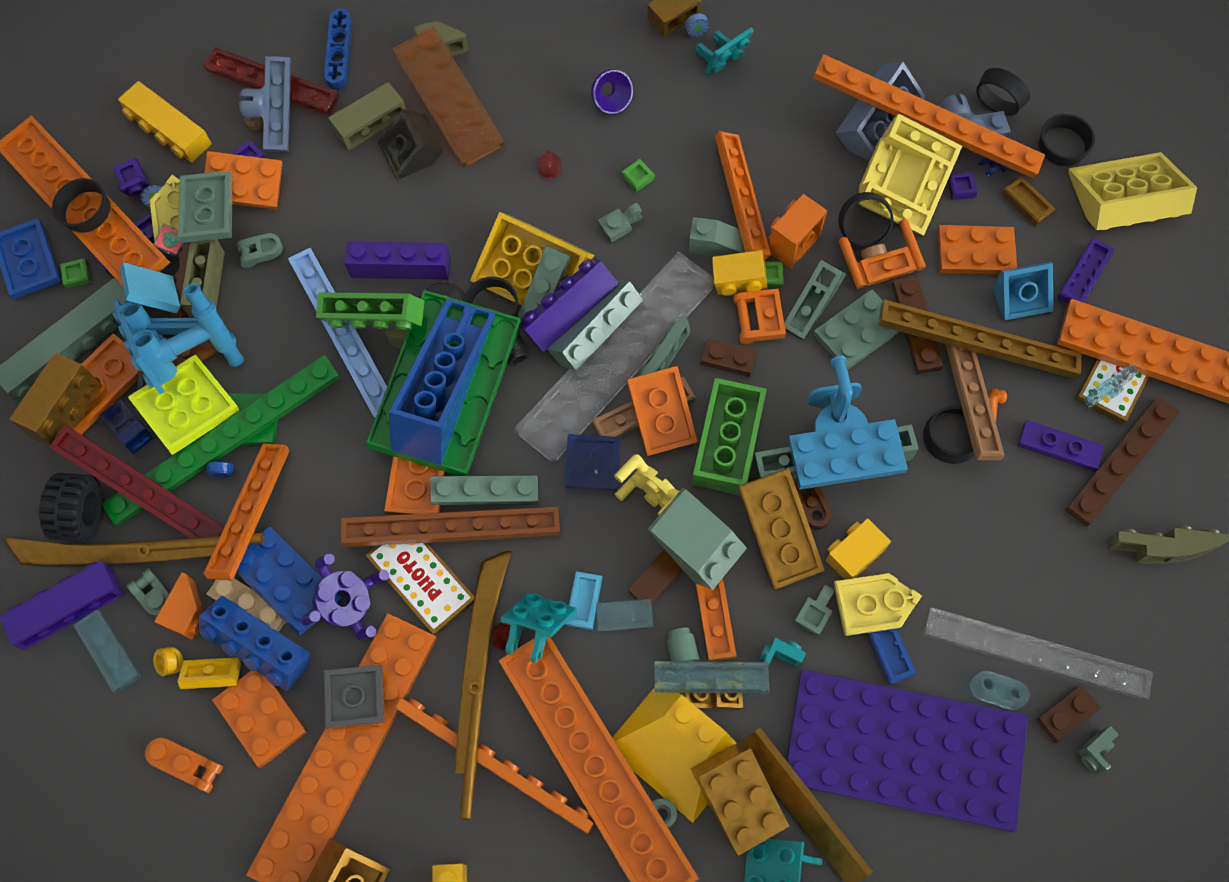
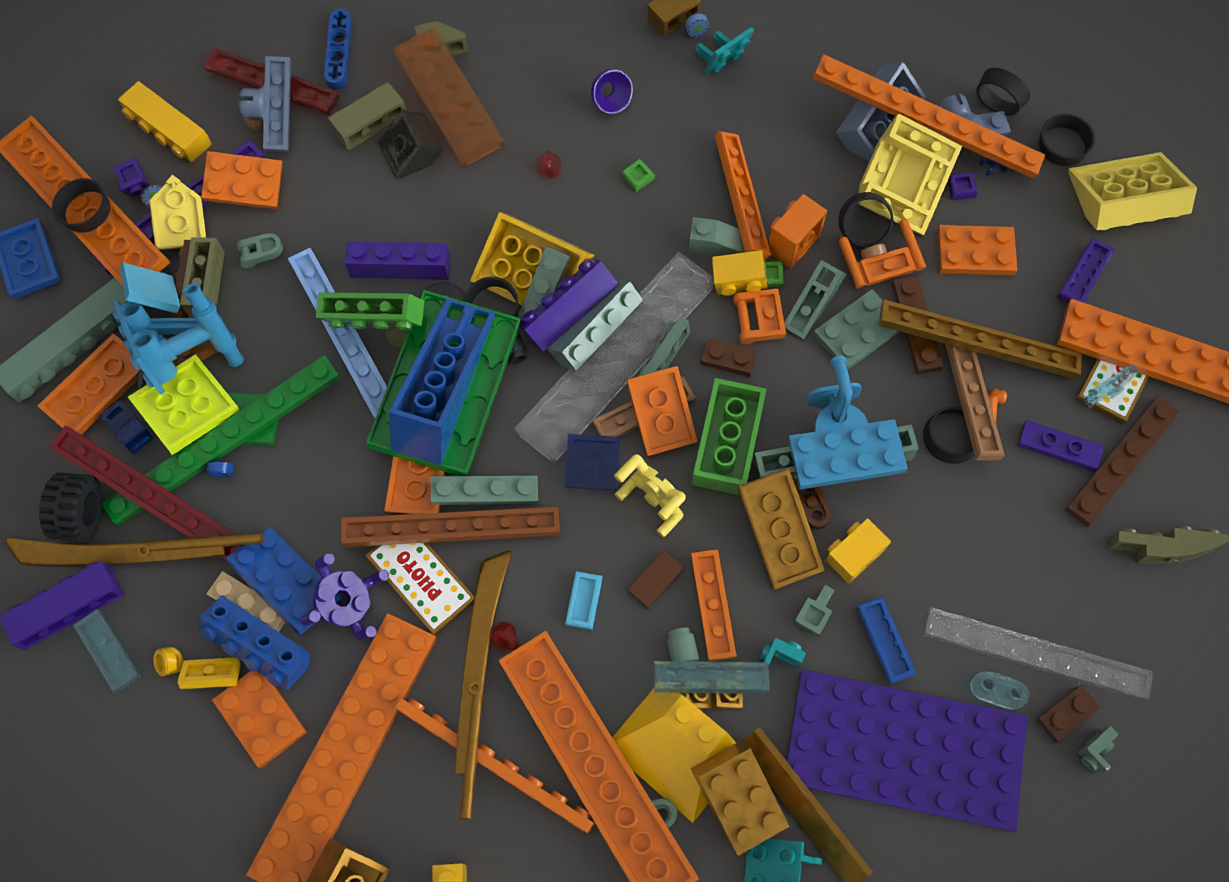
pearl gold brick [9,352,102,446] -> none
bright green tile [60,258,91,289] -> none
sand green plate [126,568,170,617] -> none
orange plate [145,738,224,793] -> none
tile [153,223,184,257] -> none
orange slope [154,572,204,640] -> none
sand green plate [178,171,233,243] -> none
orange tile [204,443,290,581] -> none
dark grey plate [324,664,385,729] -> none
teal plate [501,593,576,663] -> none
clear light blue plate [596,598,654,631] -> none
sand green plate [598,203,643,243] -> none
sand green slope [647,488,747,590] -> none
light yellow tile [834,573,922,636] -> none
dark azure slope [992,262,1053,320] -> none
pearl gold tile [1002,176,1056,226] -> none

